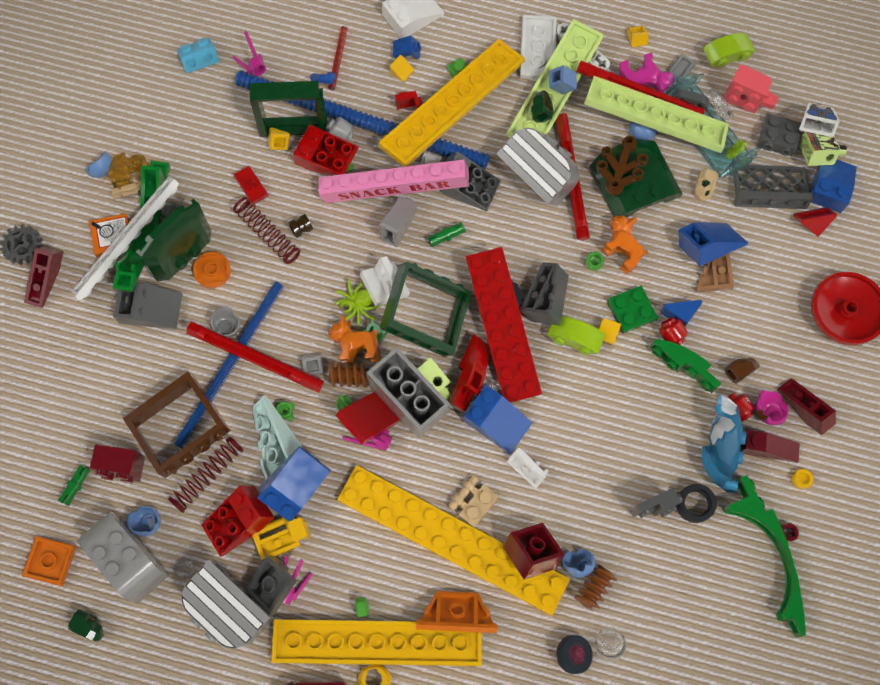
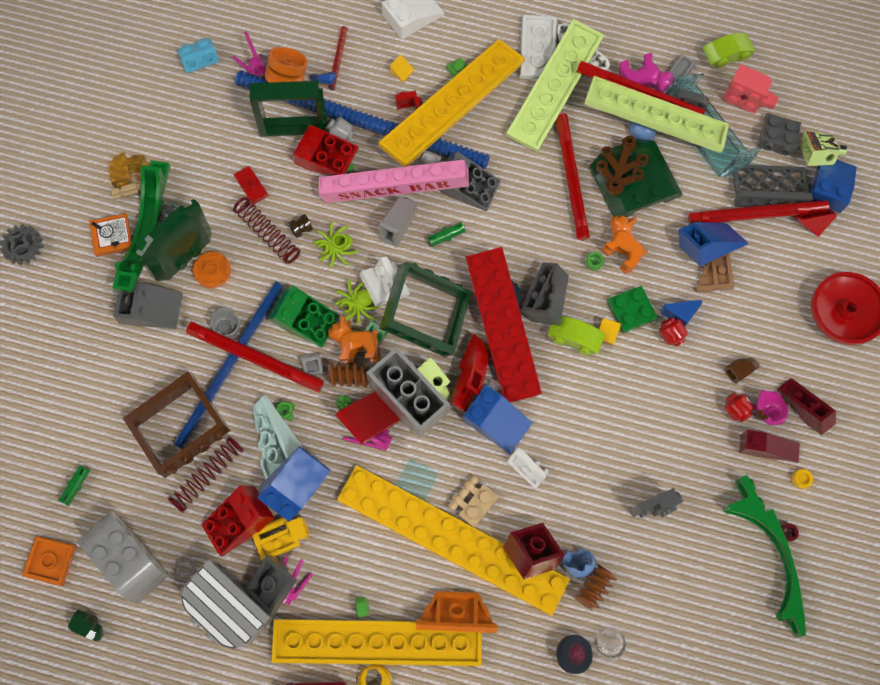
dark red slope [24,246,64,308] -> none
white plate [71,176,179,300] -> none
medium blue hair [85,151,114,178] -> none
dark red brick [89,444,145,484] -> none
medium blue hair [126,506,161,537] -> none
yellow slope [268,128,290,150] -> none
blue bracket [393,35,421,59] -> none
light grey brick [496,128,579,206] -> none
dark green rock [531,90,554,123] -> none
medium blue brick [549,65,577,94] -> none
yellow slope [627,25,649,47] -> none
green slope [649,339,722,394] -> none
black tyre [676,484,717,523] -> none
tan rock [694,169,719,202] -> none
dark azure animal [702,395,746,493] -> none
clear plate [706,86,734,121] -> none
lime plant [725,139,747,160] -> none
white torso [799,103,840,137] -> none
none -> orange wheel [264,47,308,82]
none -> green slope [268,285,340,348]
none -> lime animal [313,221,358,268]
none -> clear light blue piece [396,459,439,501]
none -> red piece [688,200,829,224]

